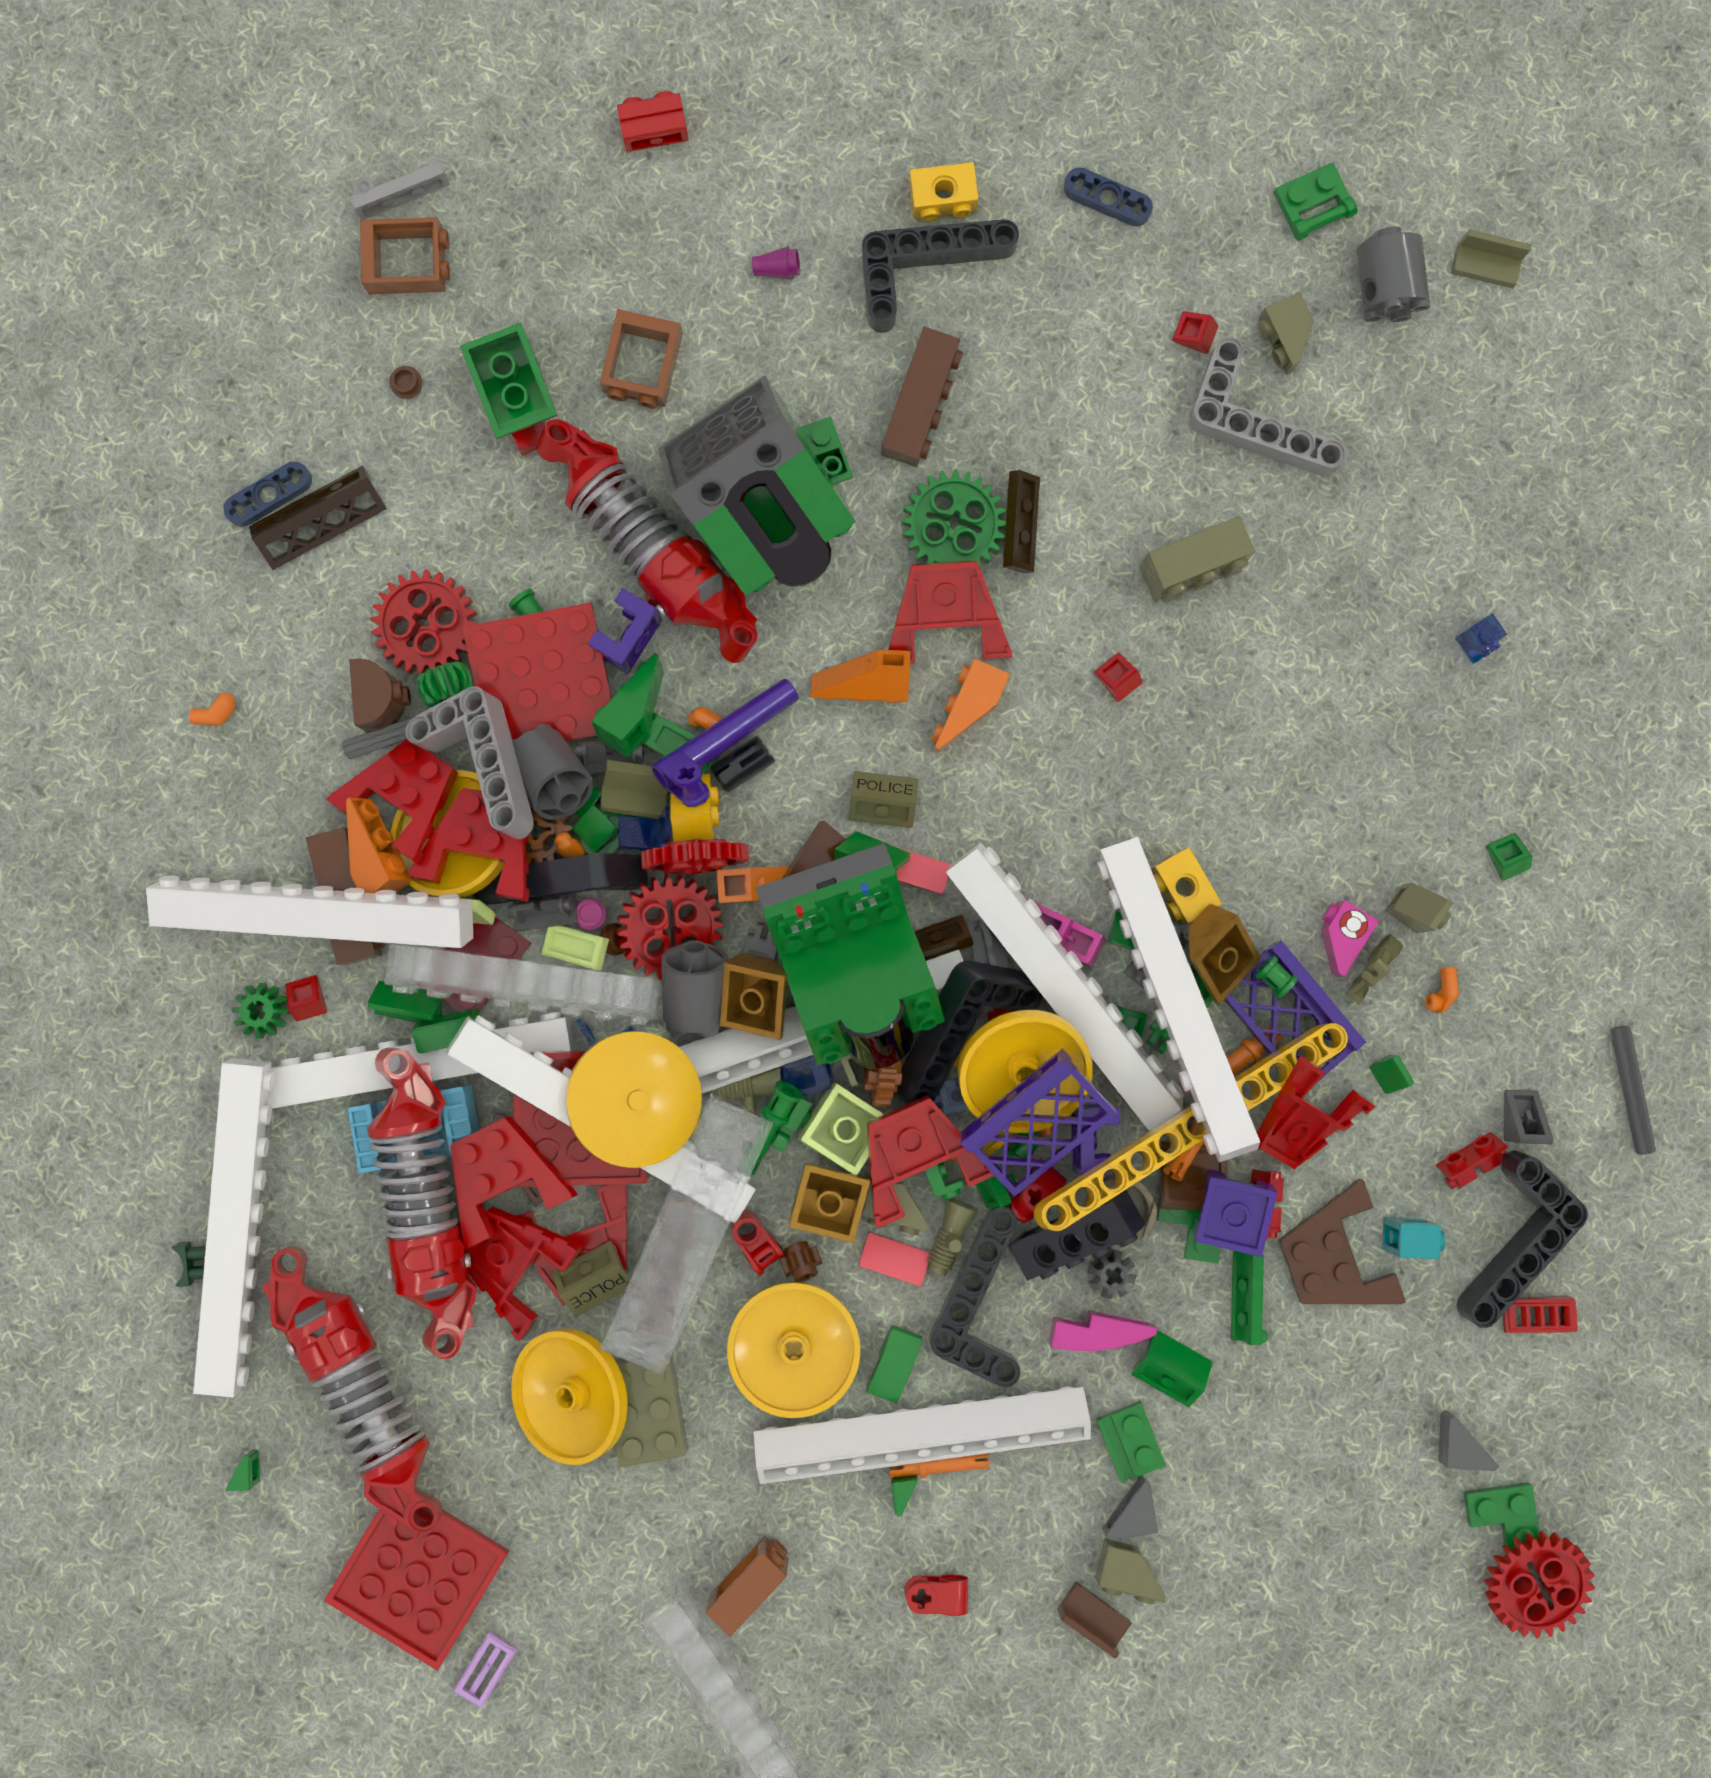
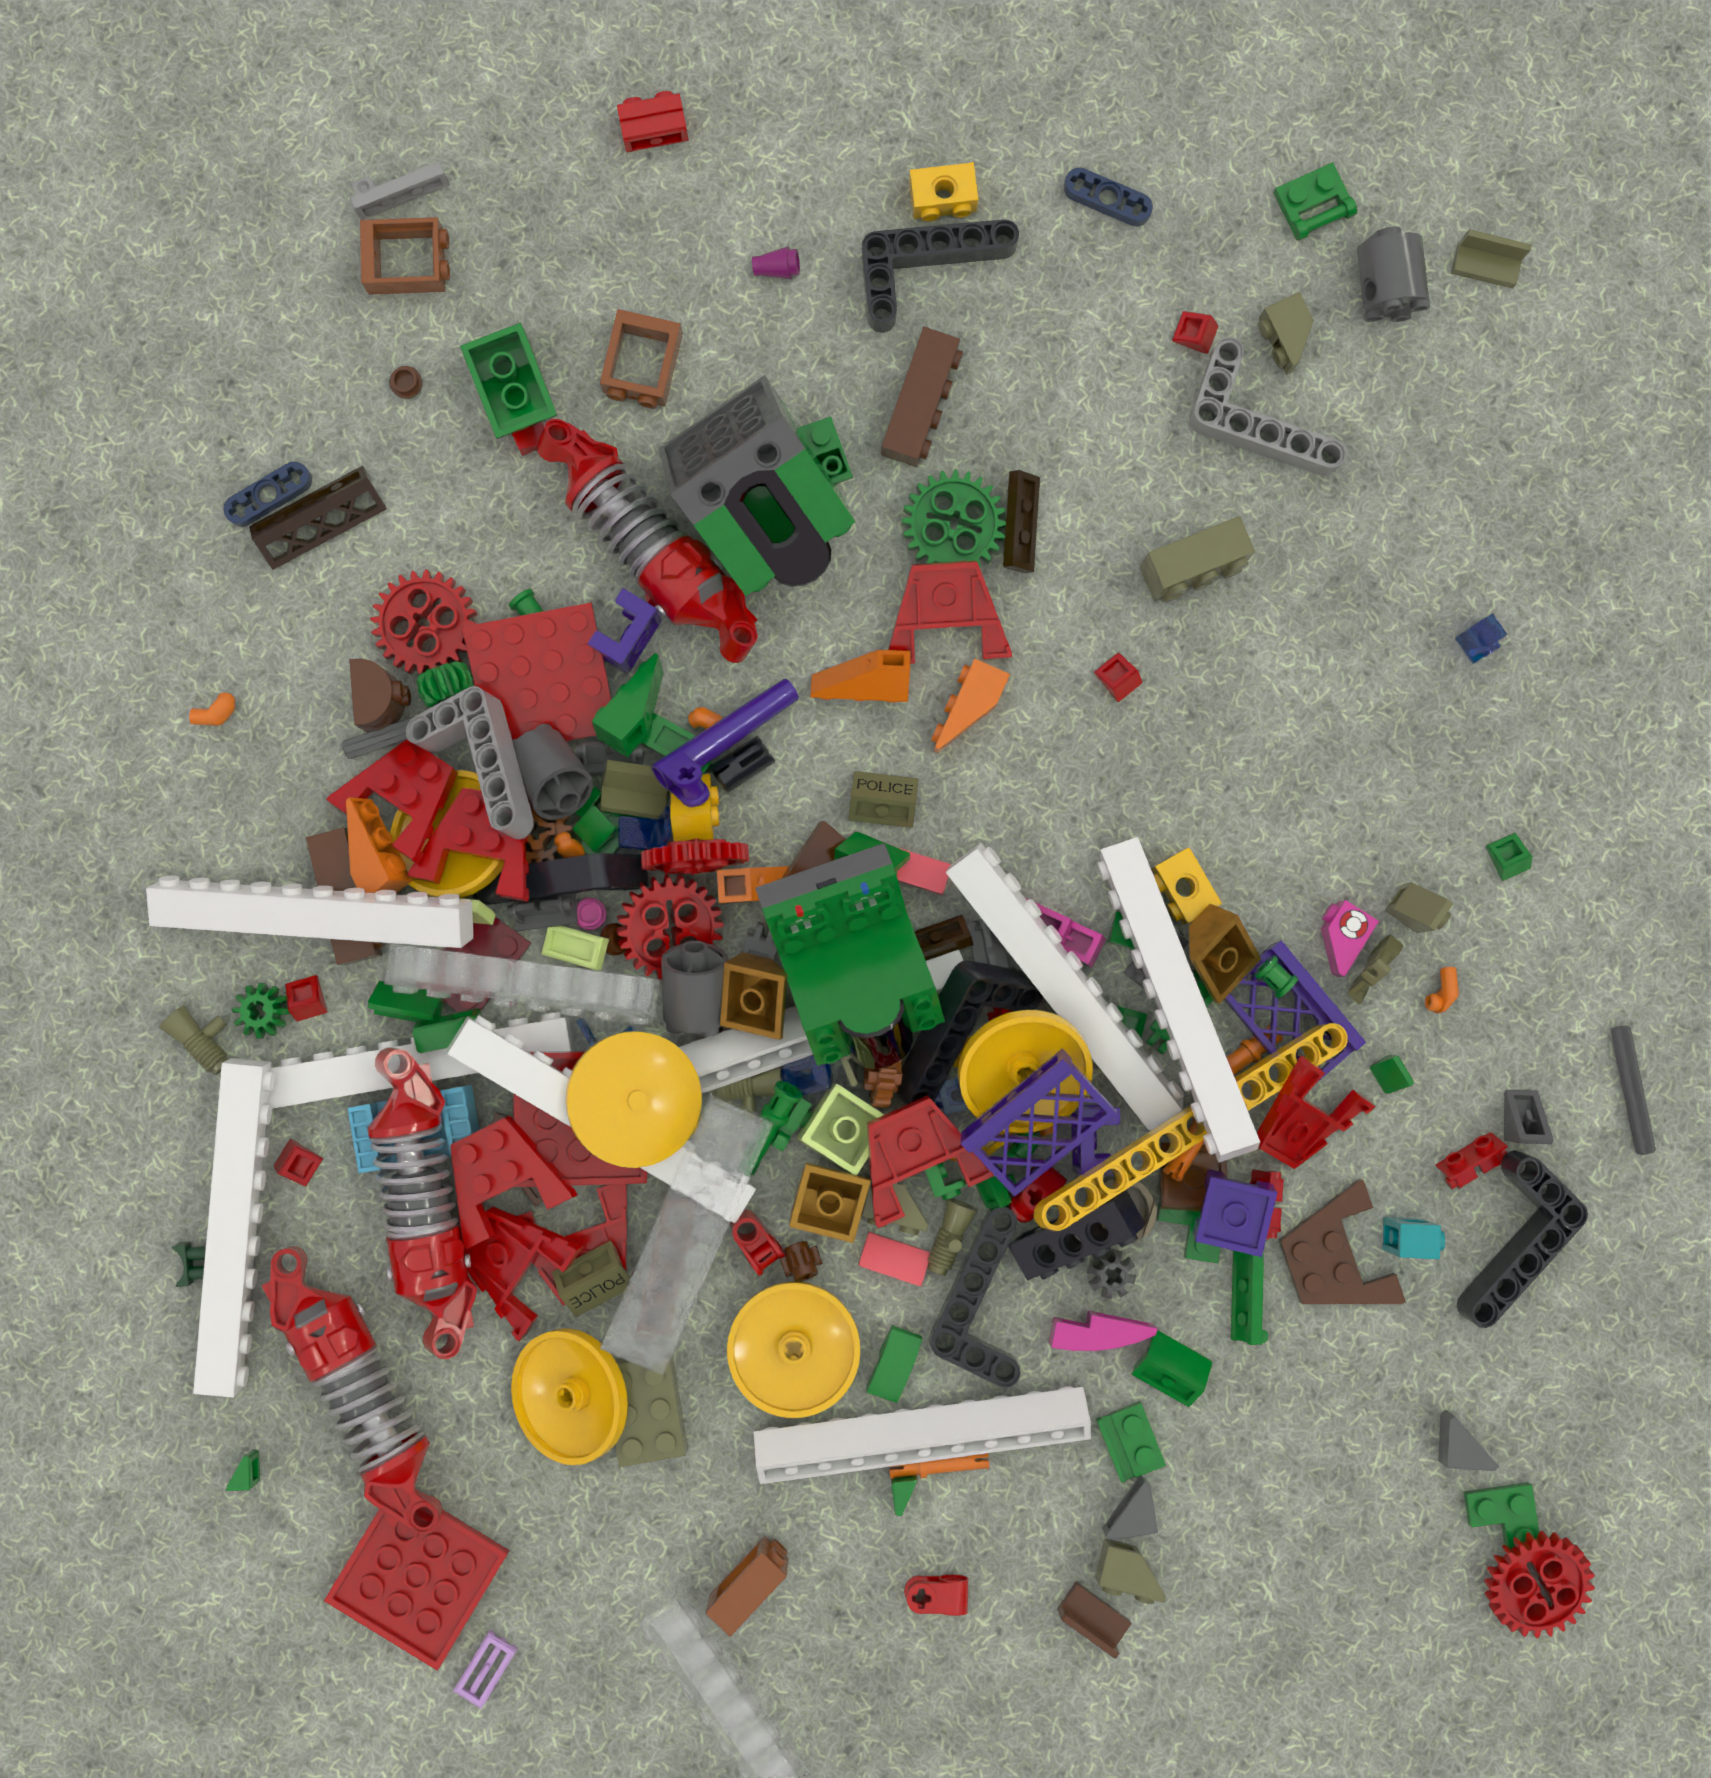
red slope [1503,1295,1578,1333] -> none
none -> olive piece [159,1005,228,1075]
none -> red slope [273,1139,323,1187]

